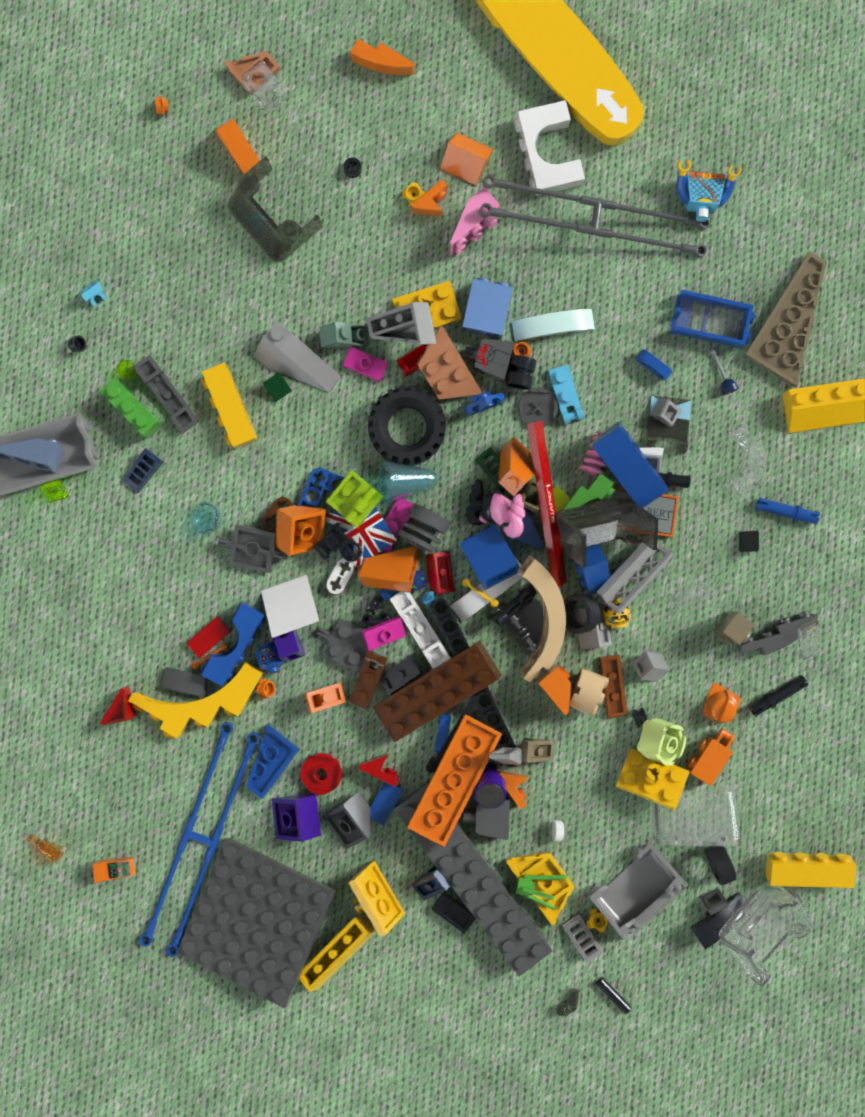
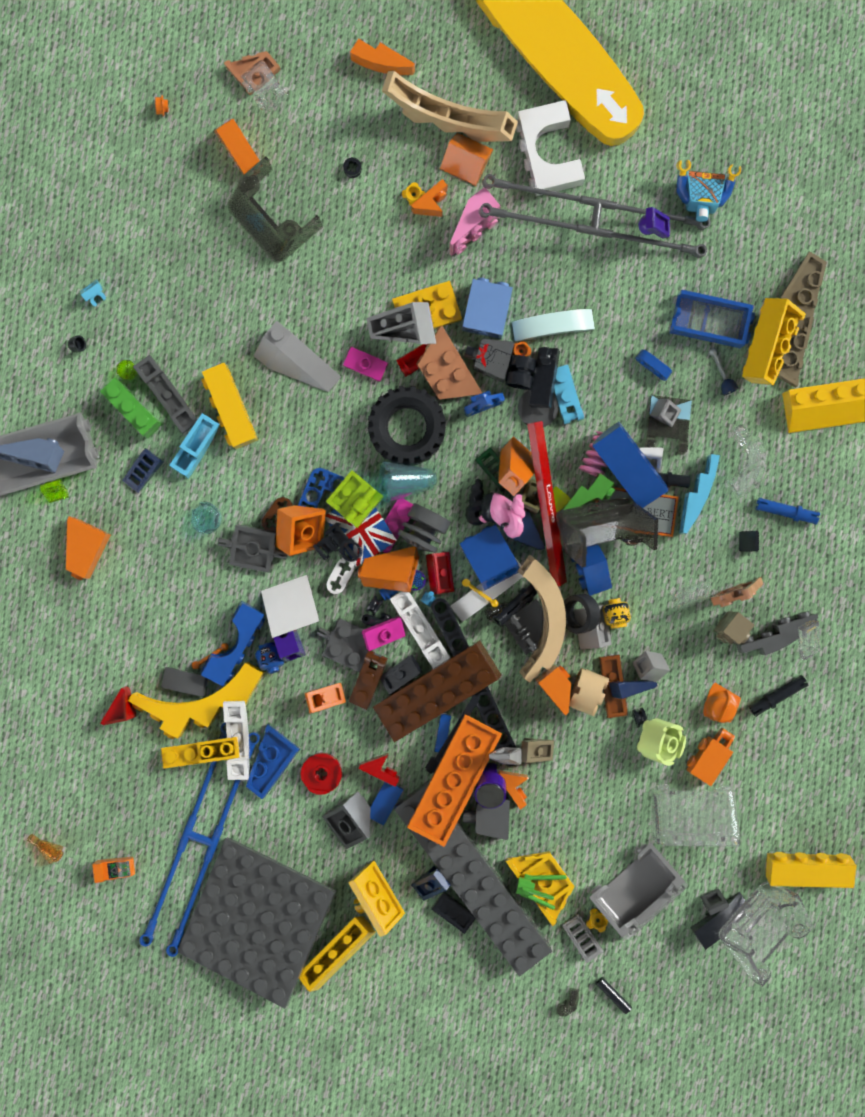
red tile [186,616,231,659] -> none
orange plate [256,679,275,699] -> none
dark green slope [263,372,292,402] -> none
dark purple slope [271,794,321,842] -> none
sand green slope [319,322,367,349] -> none
white tile [552,820,564,842] -> none
light grey fence [597,534,673,614] -> none
yellow plate [616,748,690,811] -> none
black tyre [705,842,737,886] -> none
none -> orange slope [66,516,111,580]
none -> yellow slope [161,737,240,769]
none -> medium azure slope [169,413,220,479]
none -> white slope [223,701,249,780]
none -> tan arch [382,71,518,142]
none -> black hinge [529,347,560,408]
none -> dark blue slope [609,681,657,699]
none -> dark purple tile [638,207,670,239]
none -> medium azure slope [679,454,720,534]
none -> nougat wing [711,577,764,607]
none -> yellow wedge [742,298,806,385]

